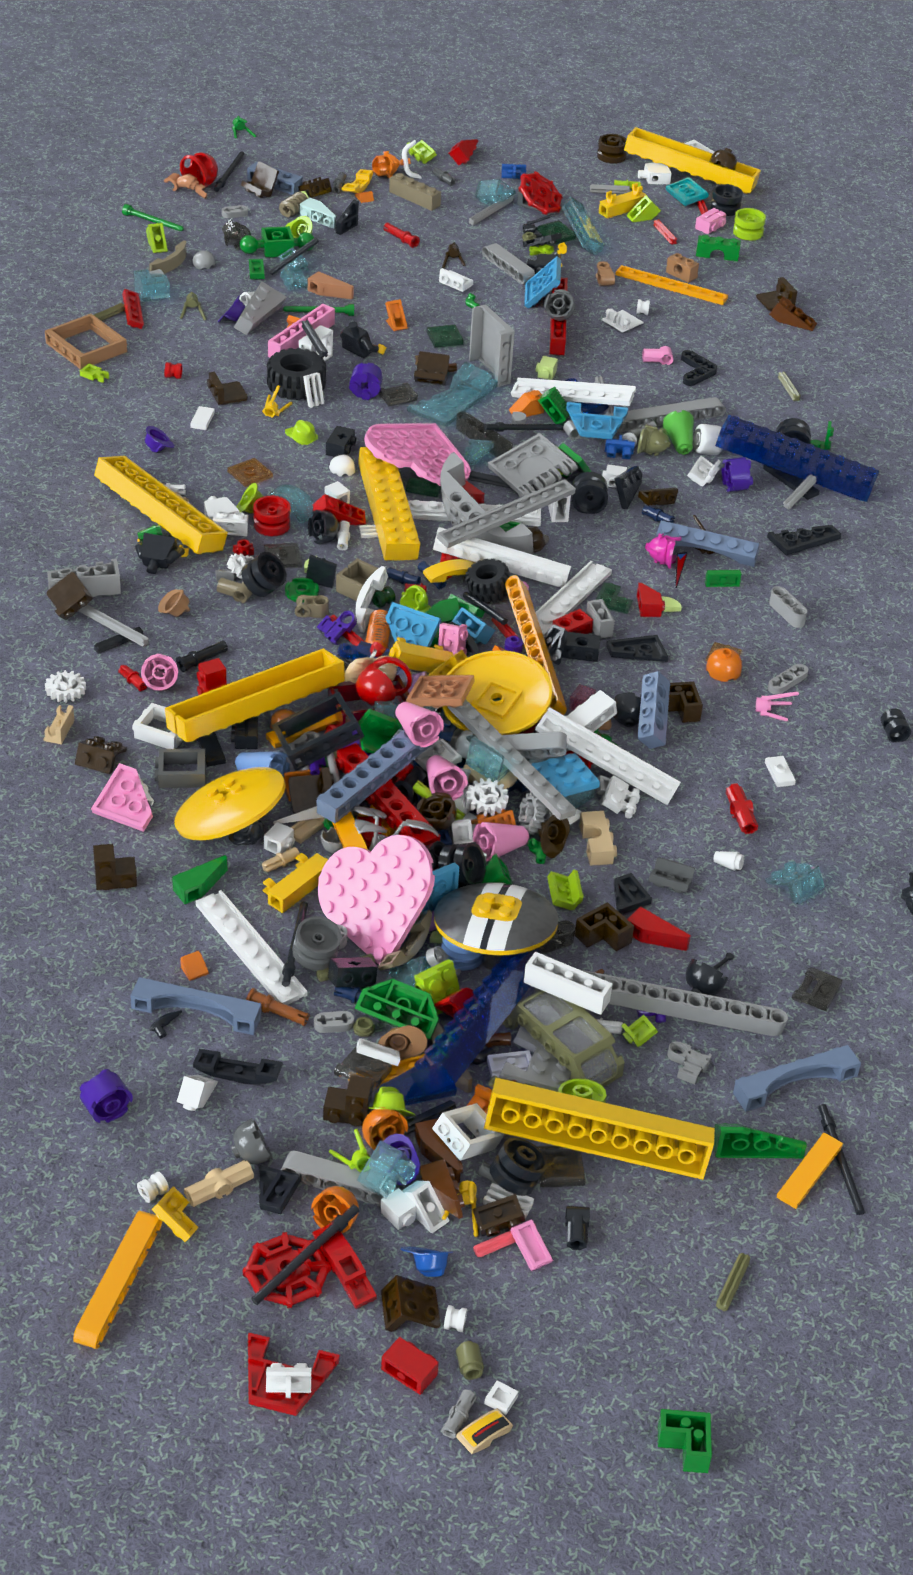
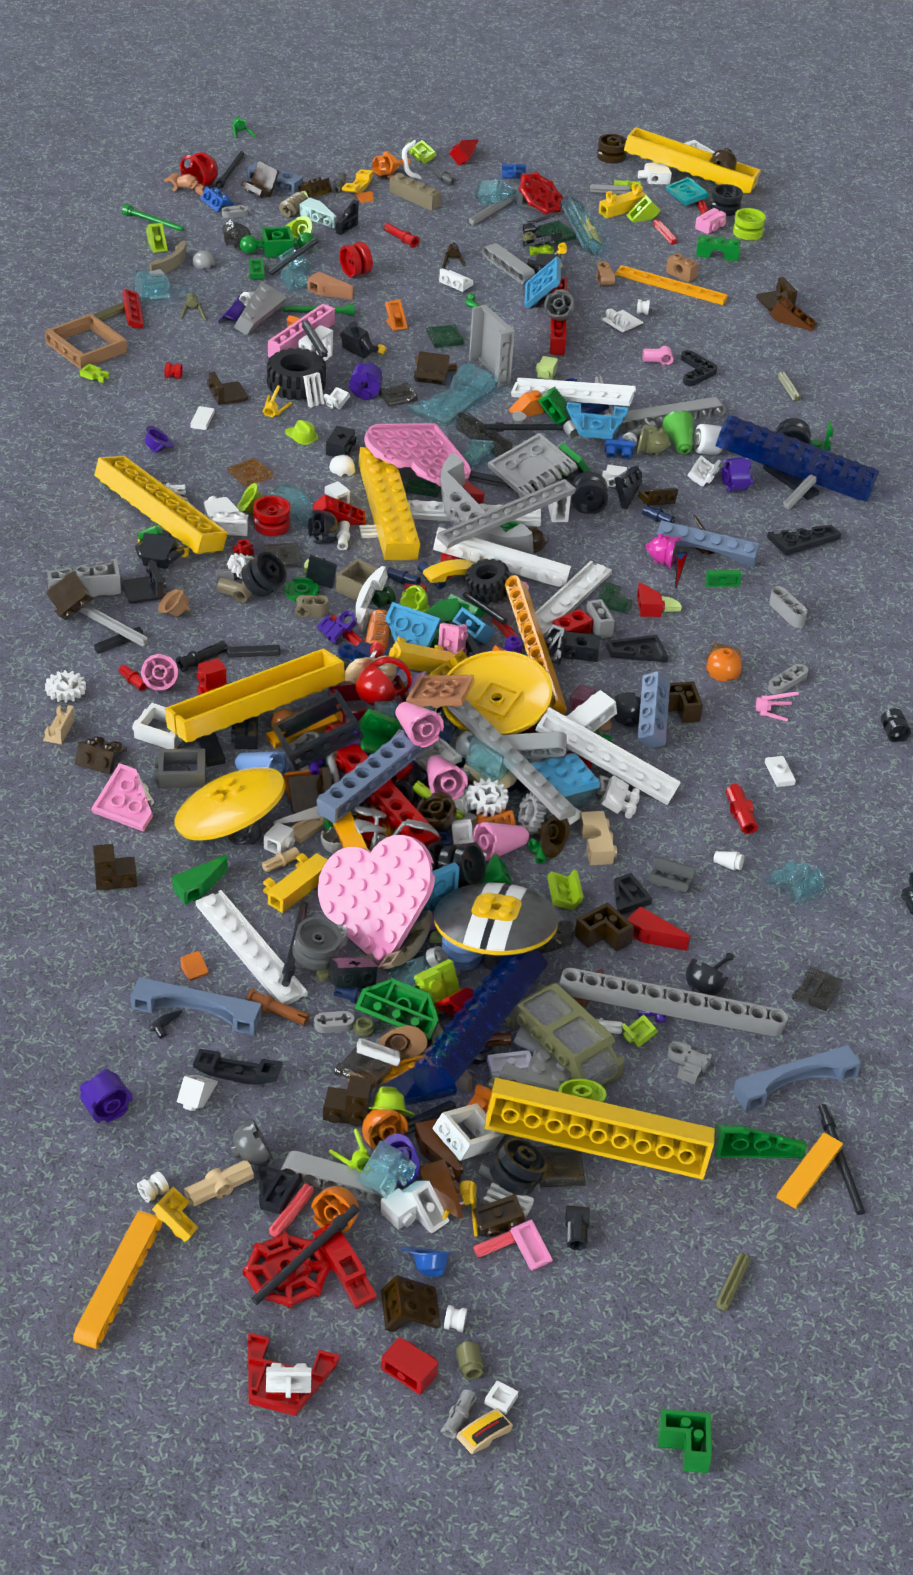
white brick [524,952,612,1015] -> none
none -> black bracket [122,561,166,603]
none -> blue bracket [201,187,234,212]
none -> black axle [227,645,280,658]
none -> coral axle [269,1184,314,1237]
none -> white bracket [324,387,350,410]
none -> red wheel [339,241,373,278]

